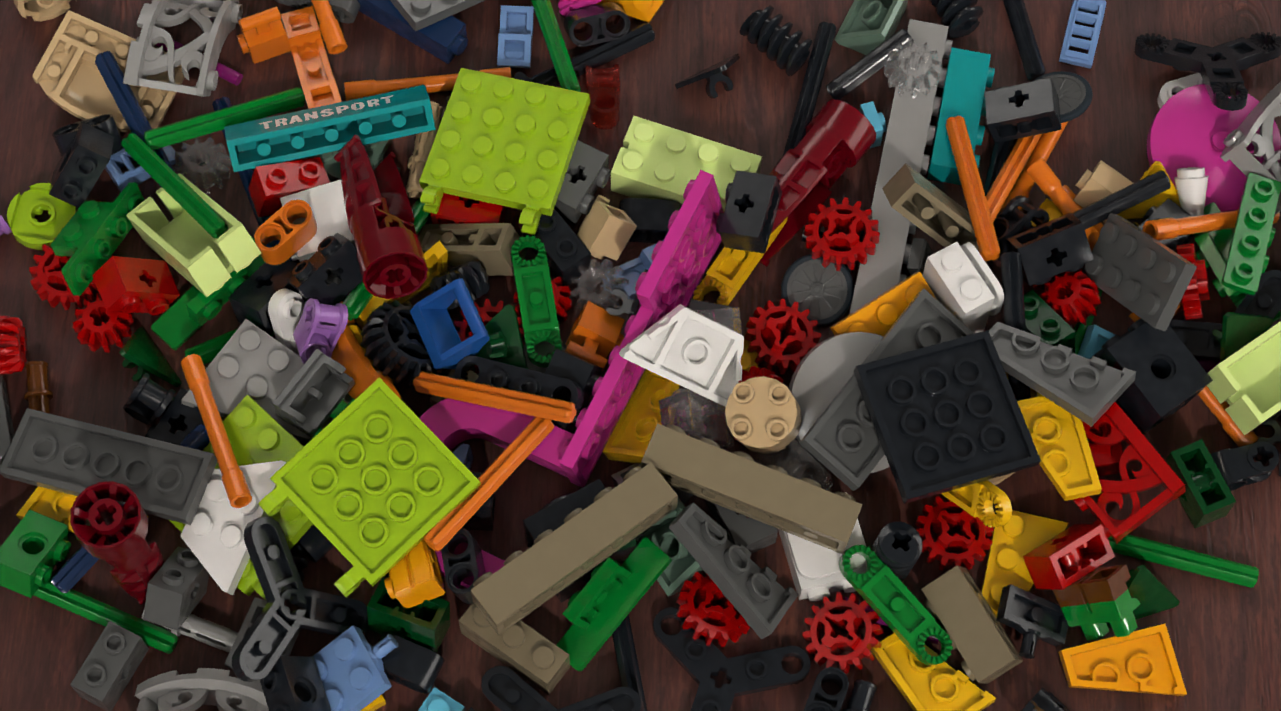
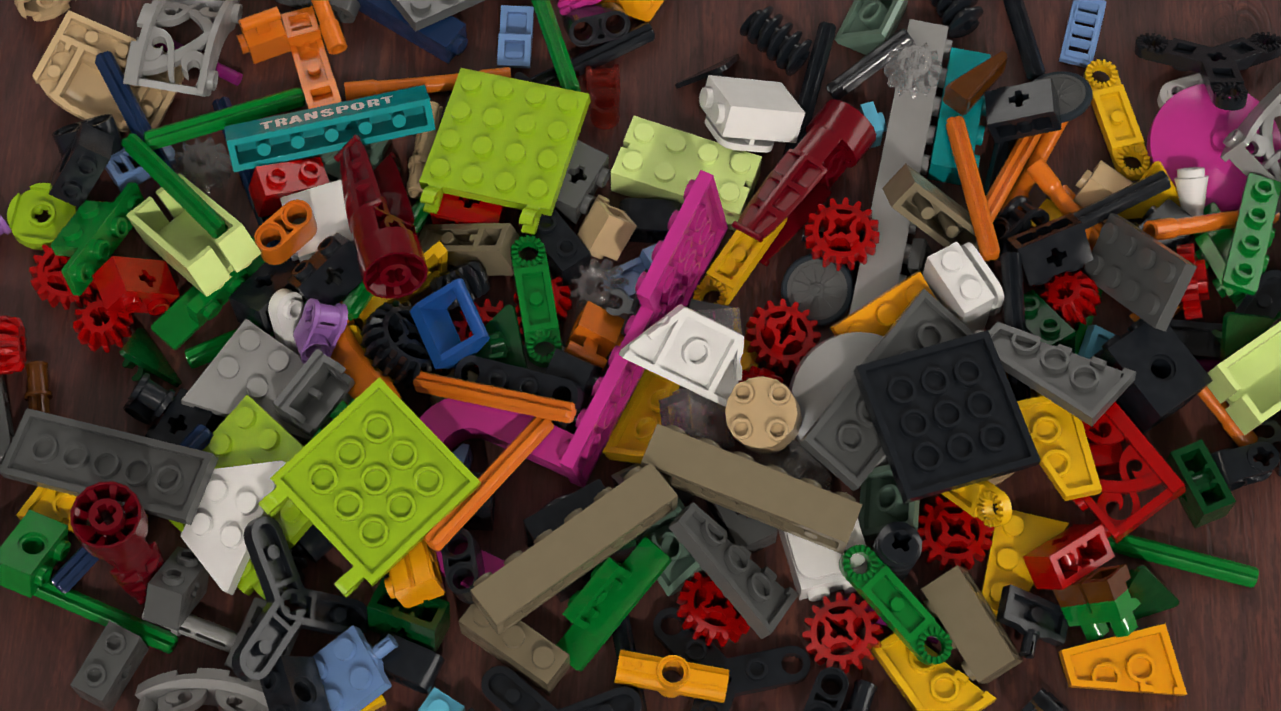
orange piece [181,354,252,508] -> none
black brick [716,170,782,254] -> none
none -> light orange piece [614,650,730,703]
none -> white brick [699,75,805,153]
none -> sand green slope [859,464,920,541]
none -> reddish brown slope [943,51,1008,116]
none -> yellow plate [1083,59,1151,181]

